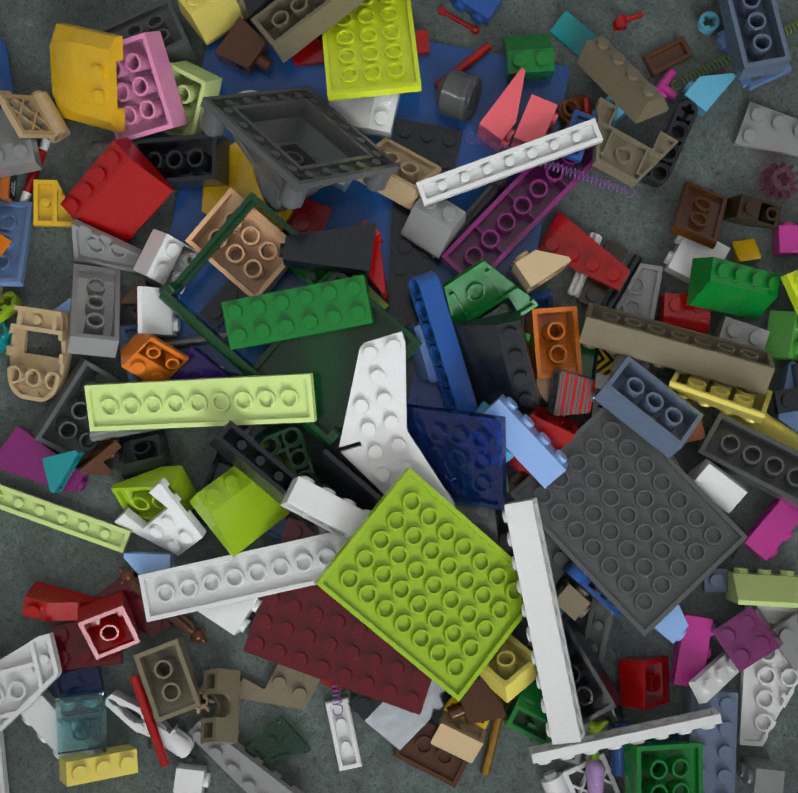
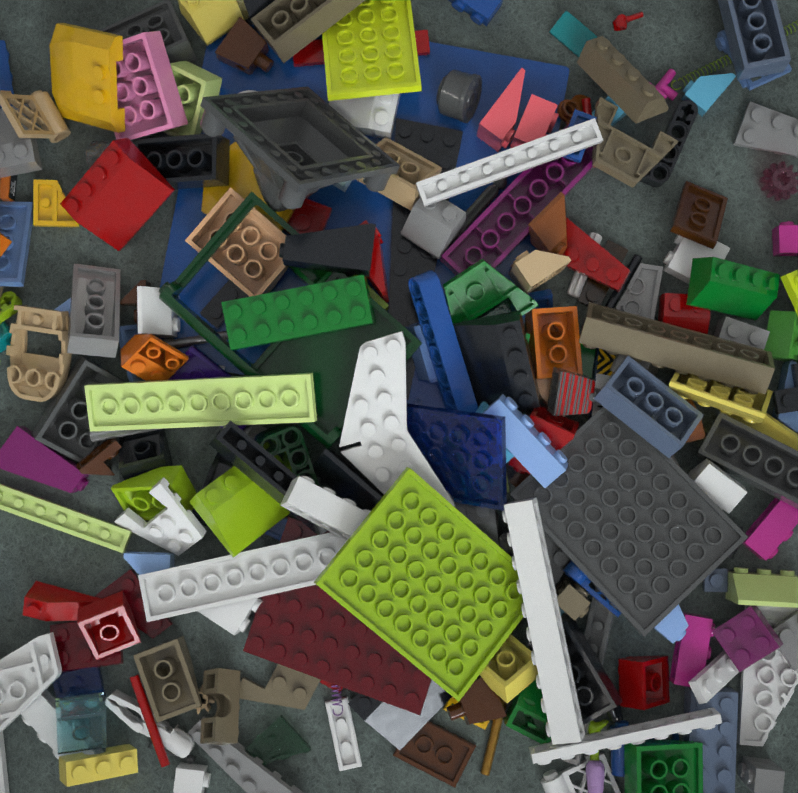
bar [19,138,50,202] -> none
teal slope [42,450,85,493] -> none
light grey wing [71,218,142,274] -> none
reddish brown wheel [117,567,208,644] -> none
white slope [133,229,198,294] -> none
tan panel [431,710,486,763] -> none
red bar [434,42,492,90] -> none
red hinge [438,6,480,35] -> none
medium lavender piece [466,133,635,197] -> none
green slope [503,33,555,82] -> none
reddish brown tile [642,36,693,78] -> none
medium azure bush [697,11,720,34] -> none
dark brown slope [723,194,782,229] -> none
yellow slope [731,238,761,264] -> none
none -> dark orange slope [528,192,567,255]

